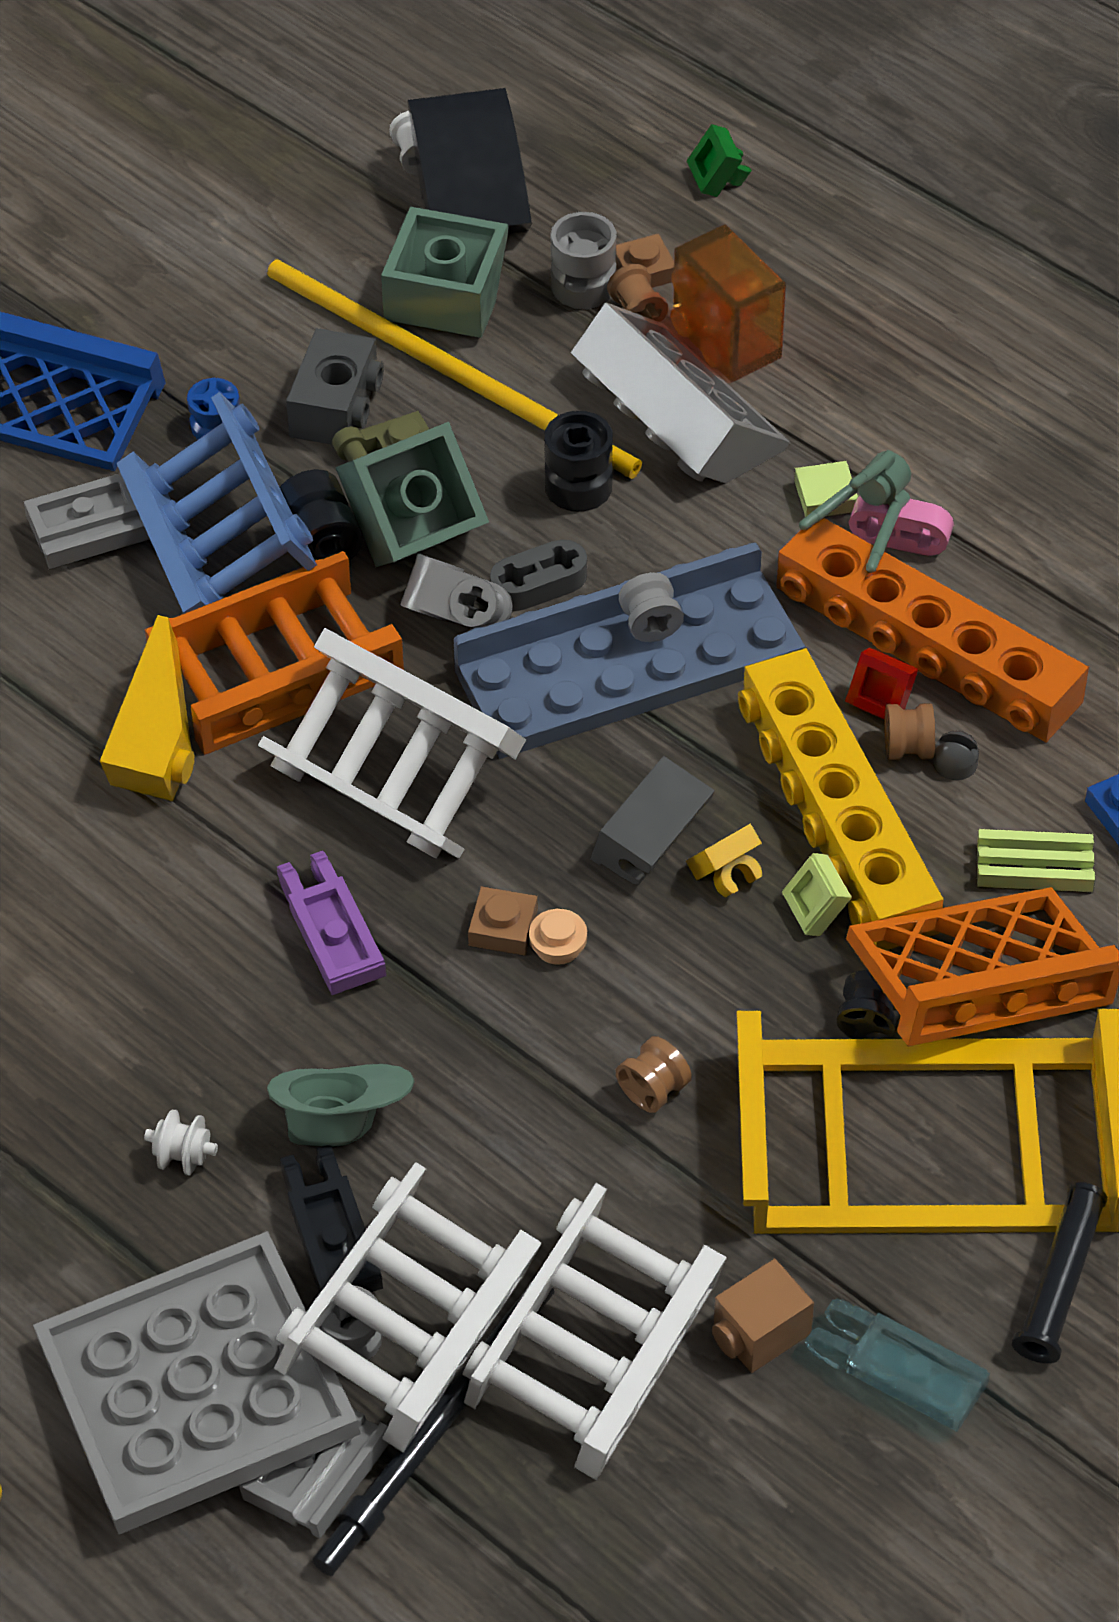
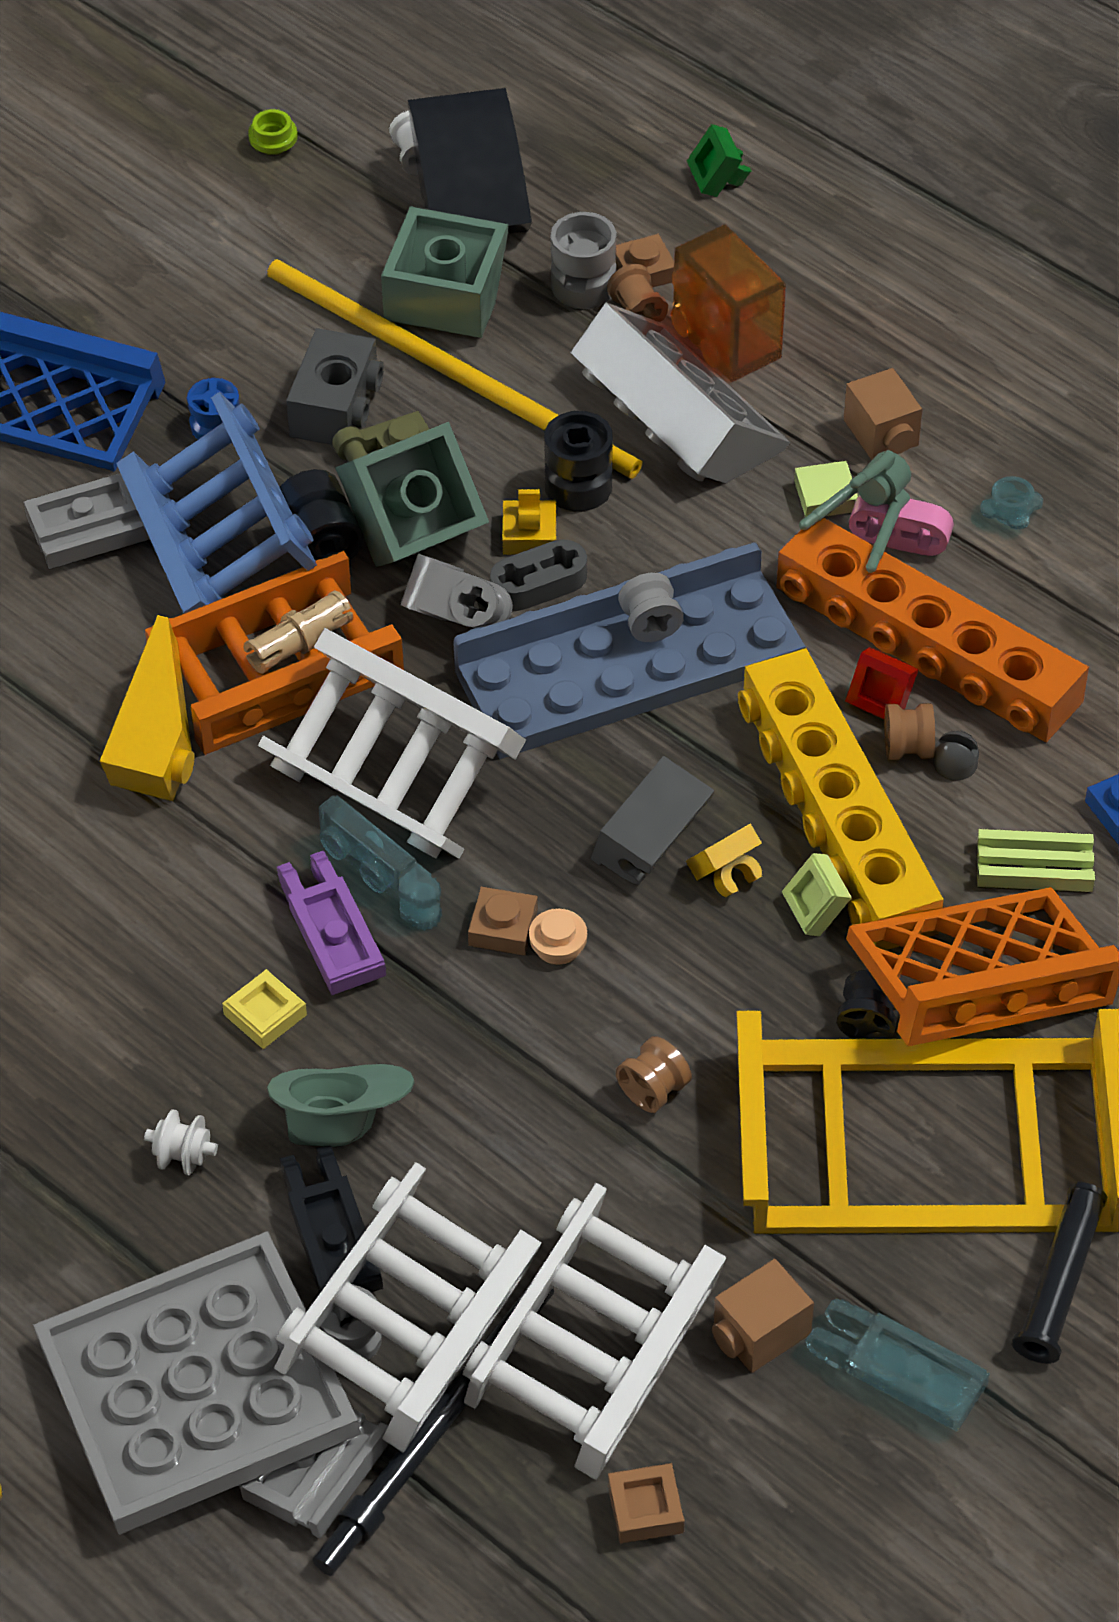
none -> light yellow tile [222,969,307,1049]
none -> tan pin [244,590,353,674]
none -> lime plate [248,109,297,155]
none -> clear light blue hinge [319,795,442,931]
none -> yellow tile [502,489,556,554]
none -> medium nougat plate [608,1463,684,1544]
none -> medium nougat brick [844,368,922,460]
none -> clear light blue plate [980,476,1043,530]

